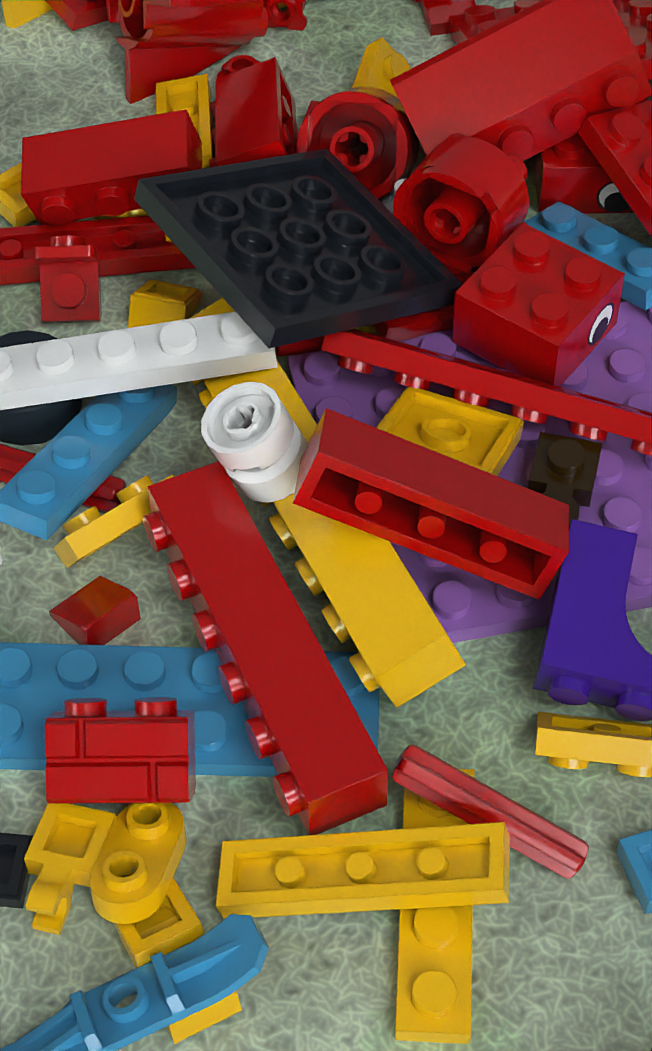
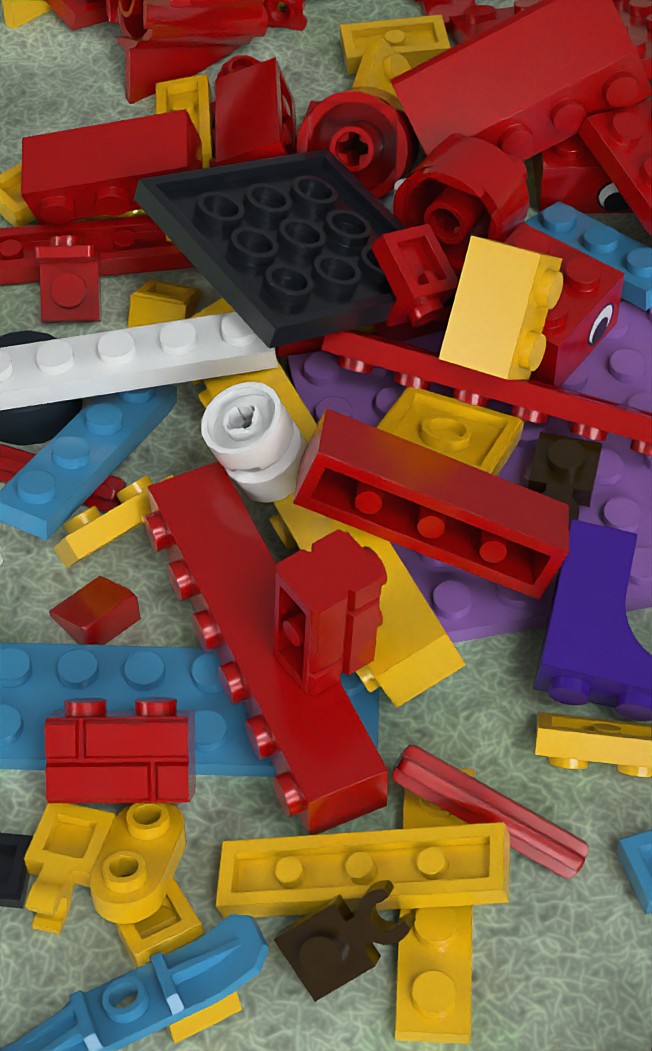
none -> red brick [273,529,387,696]
none -> dark brown plate [274,880,416,1002]
none -> yellow plate [340,14,451,75]
none -> red bracket [371,223,459,327]
none -> yellow brick [439,235,563,380]

